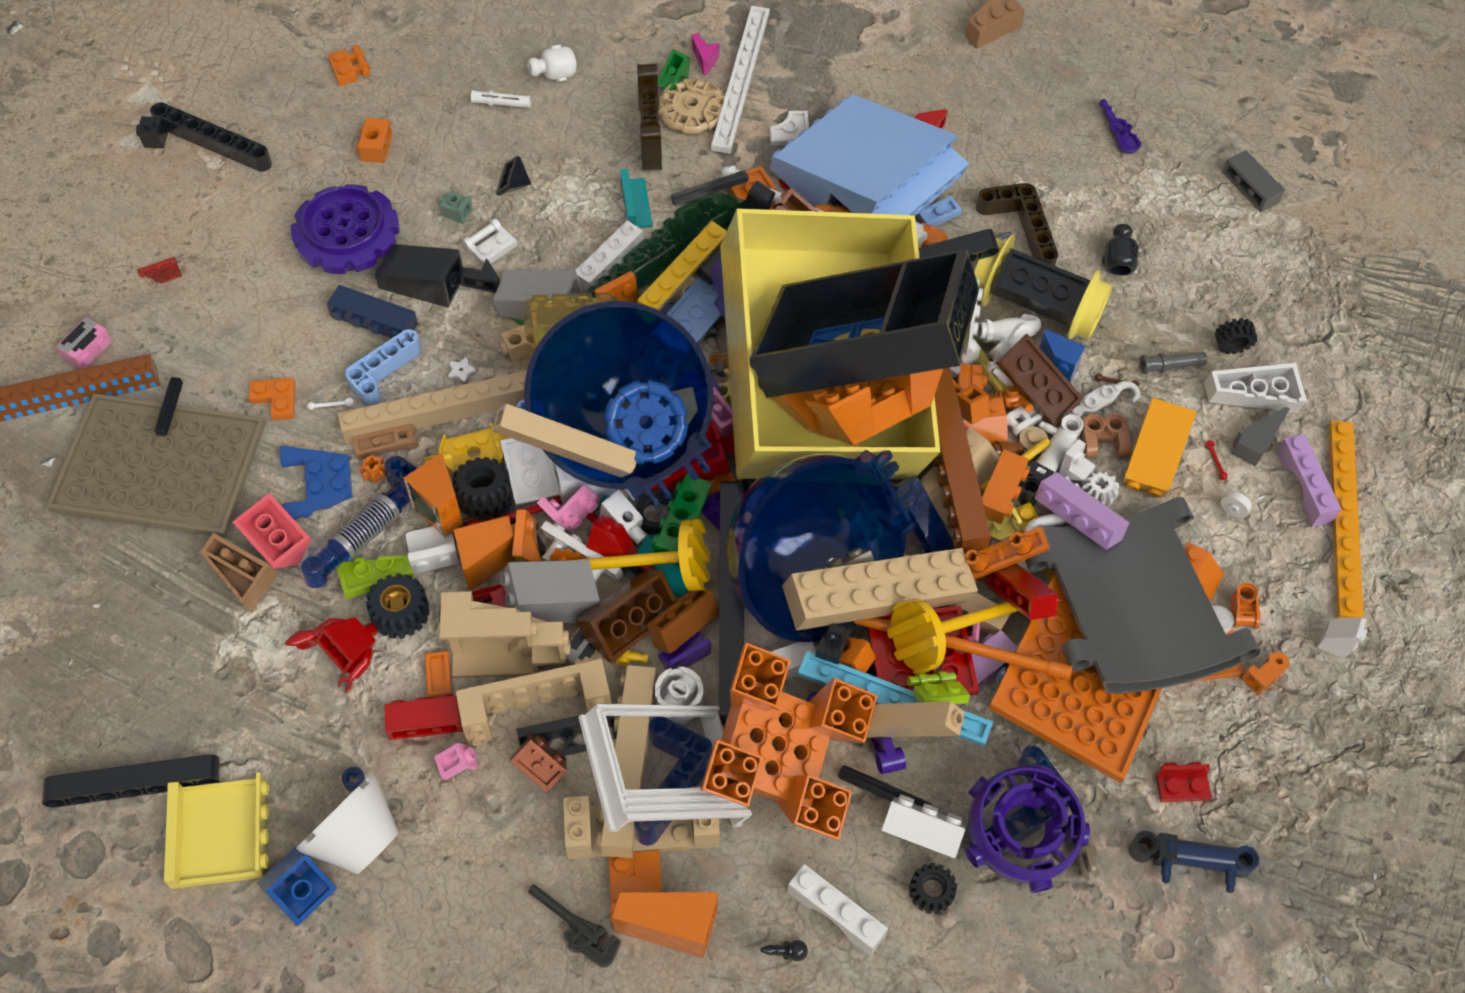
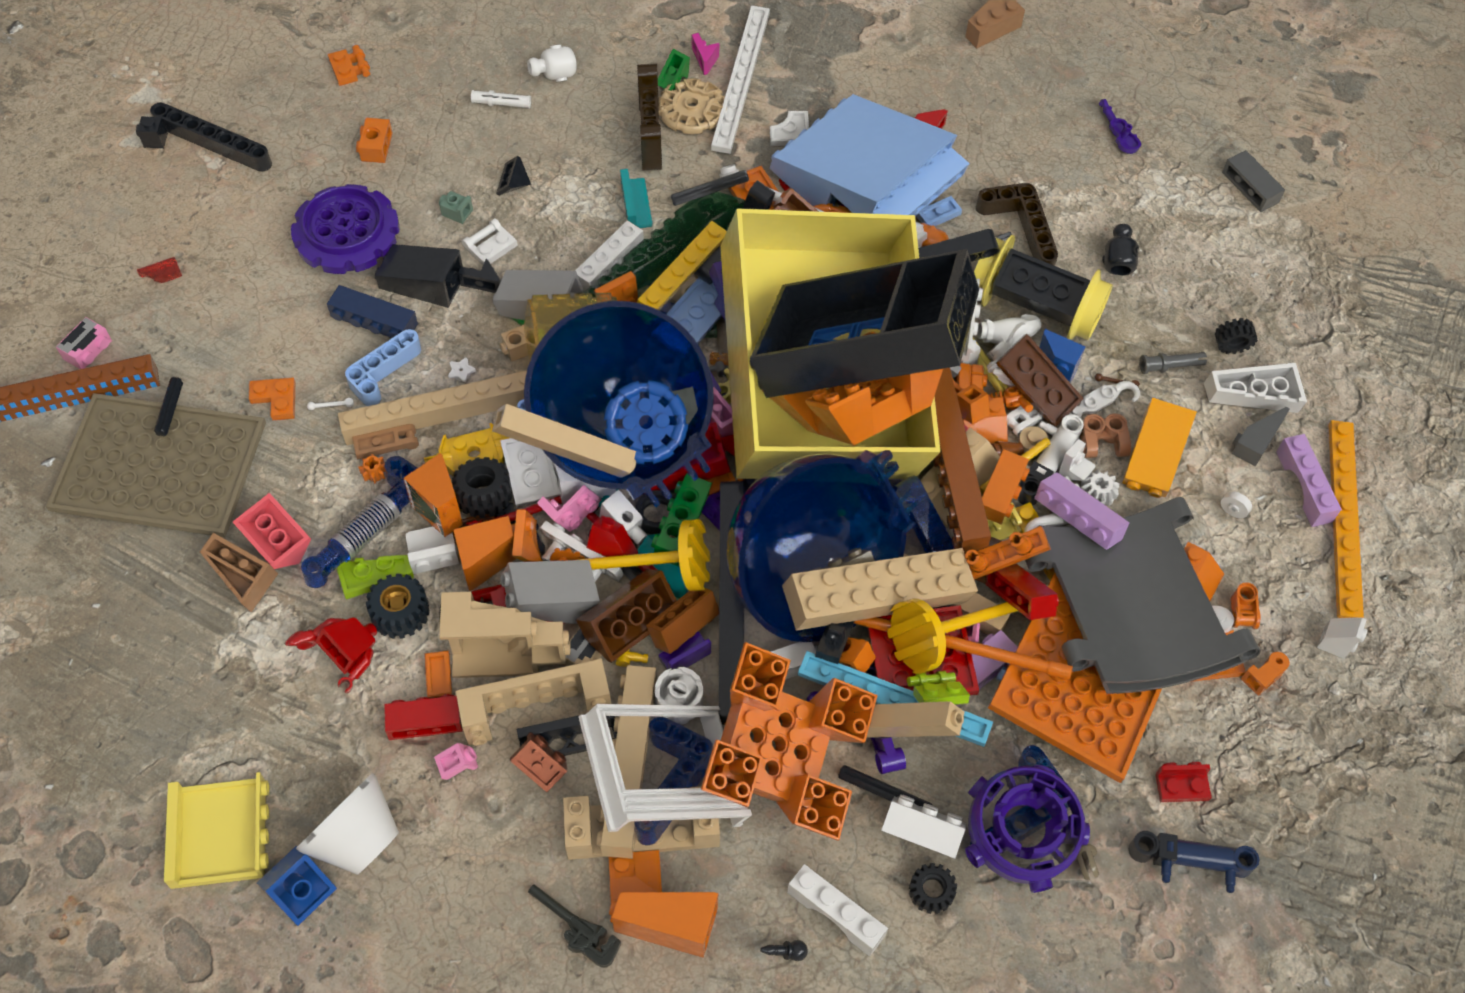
black beam [42,754,220,808] -> none
blue wing [280,446,353,520] -> none
clear blue bush [342,767,366,792] -> none
red hinge [1205,440,1228,480] -> none

